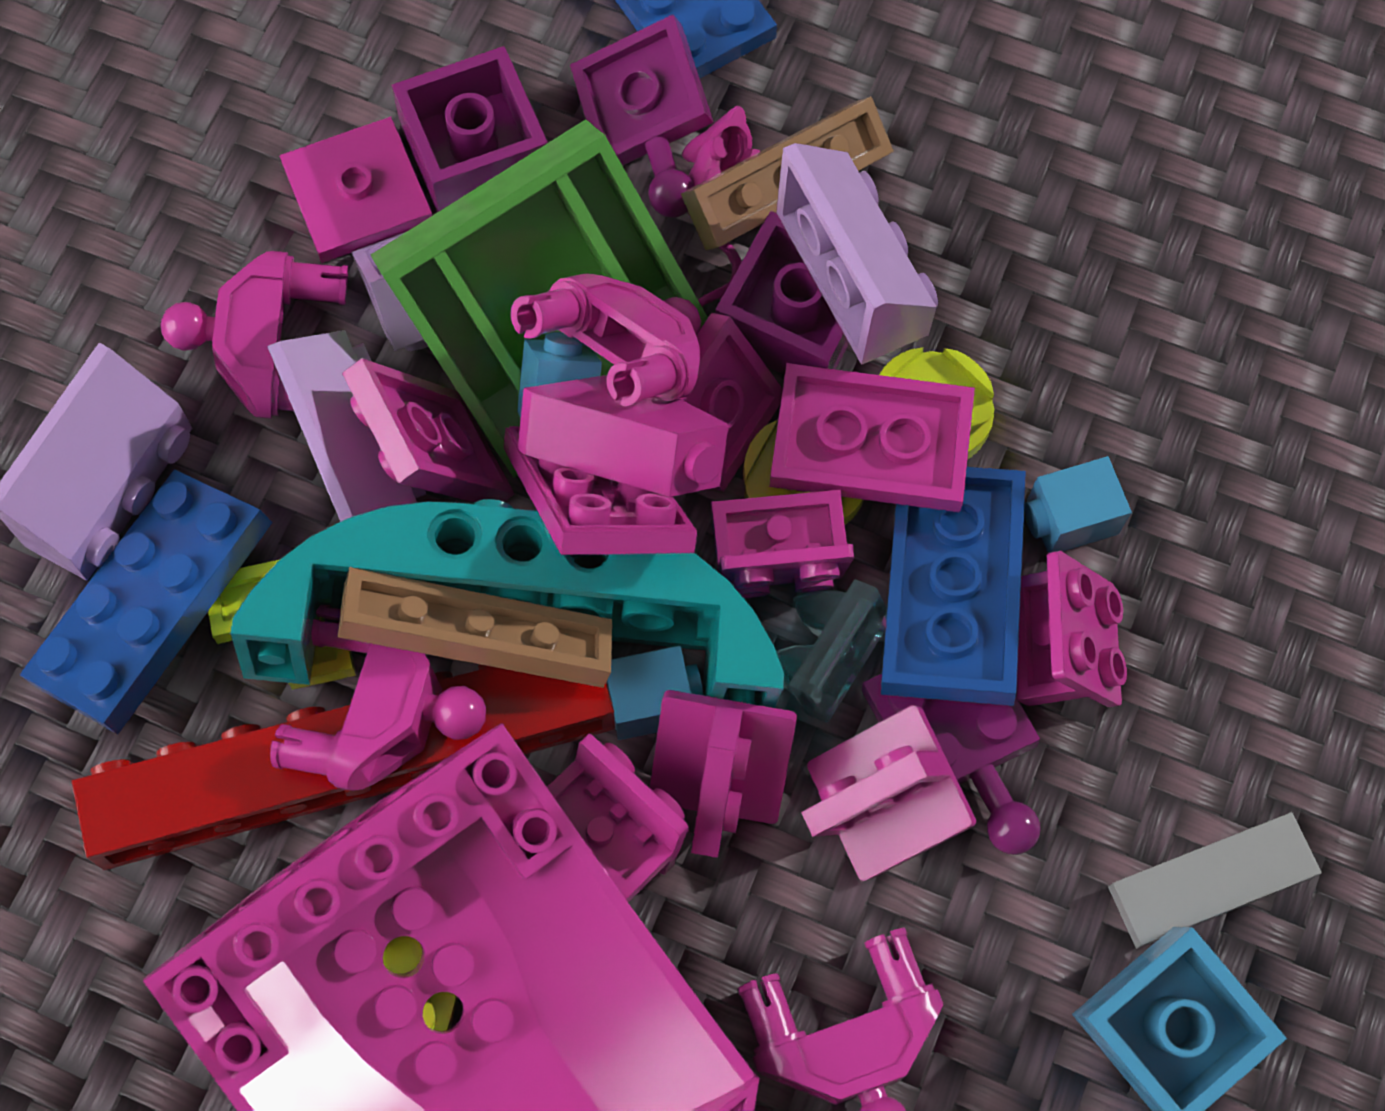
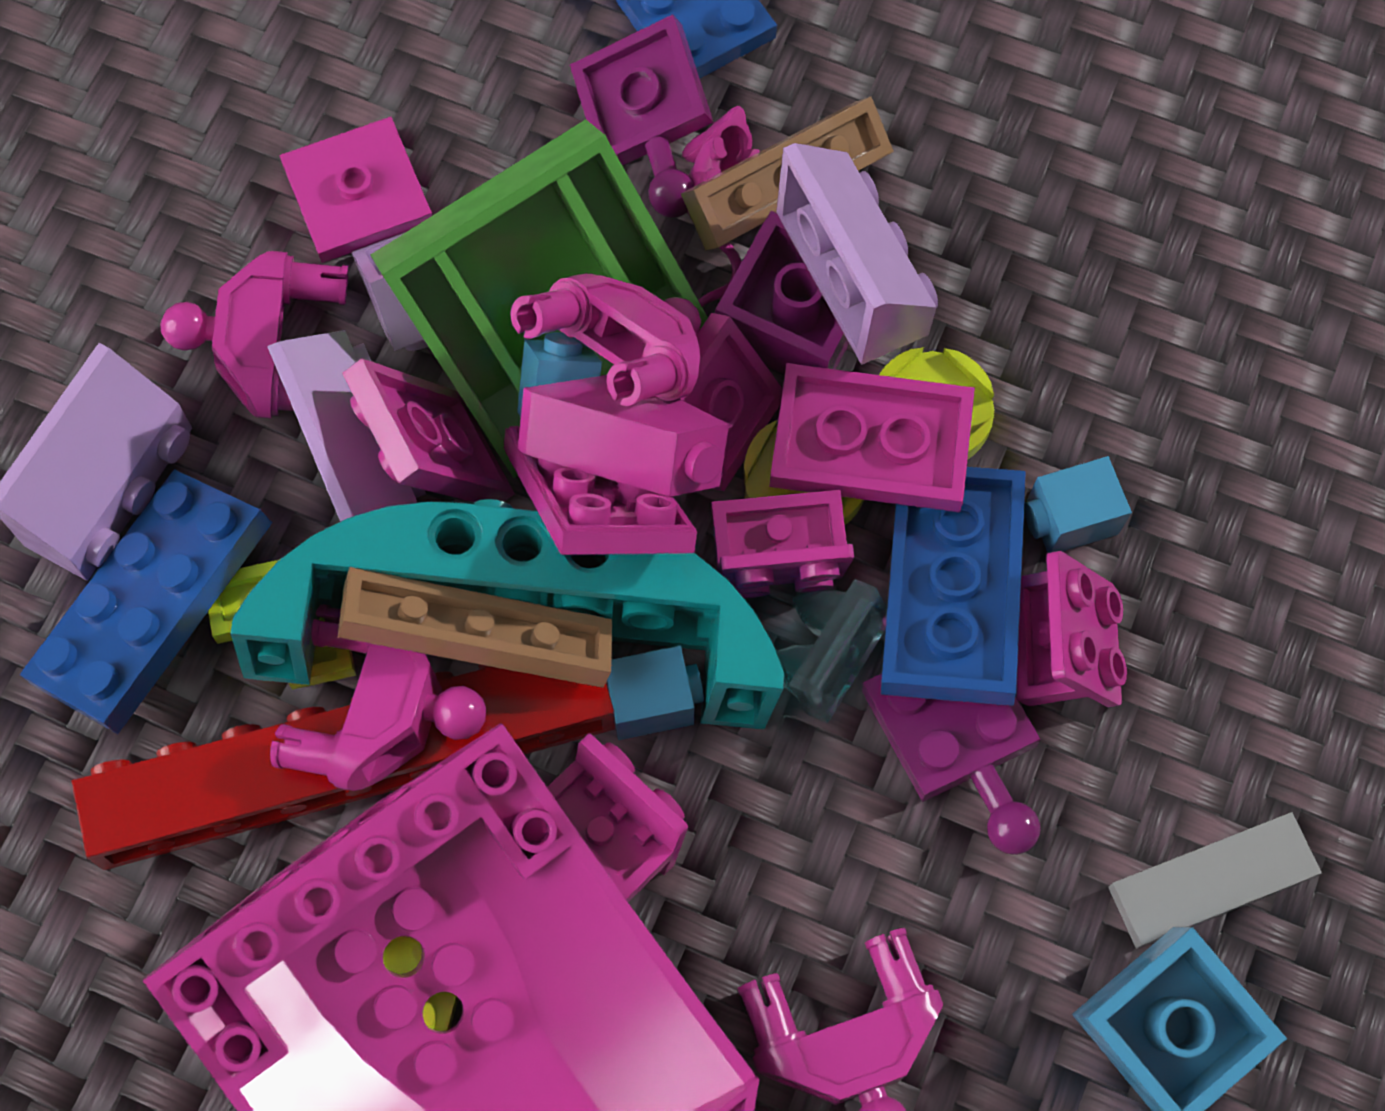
magenta brick [391,46,548,212] -> none
dark pink bracket [650,690,797,858] -> none
bracket [801,705,976,881] -> none

